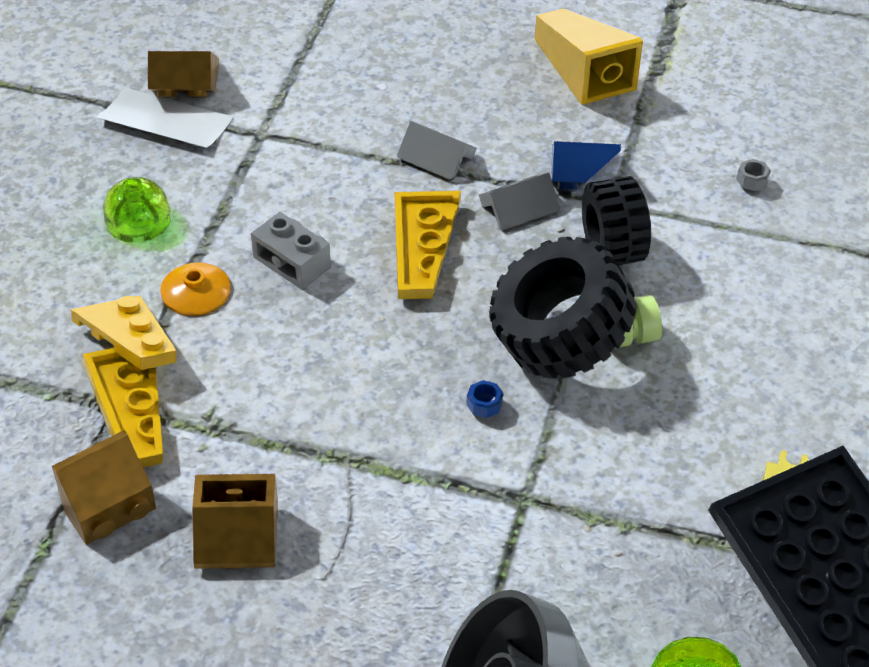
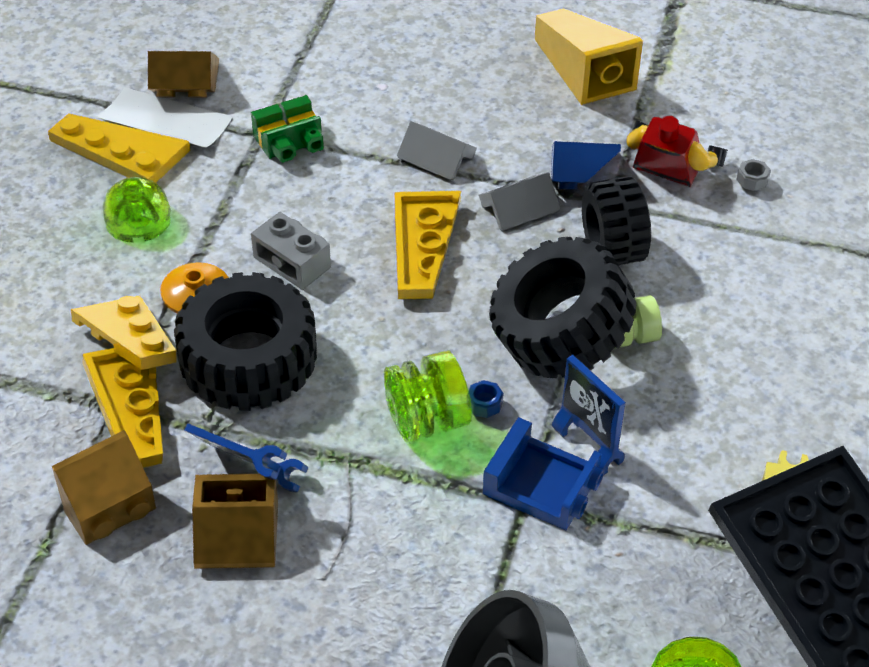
none -> yellow wing [48,113,191,188]
none -> black tyre [174,272,317,411]
none -> blue flag [184,423,308,492]
none -> green hips [251,95,324,163]
none -> clear neon green wheel [384,350,472,443]
none -> blue panel [483,417,604,531]
none -> flag [552,355,626,475]
none -> red torso [626,115,728,187]

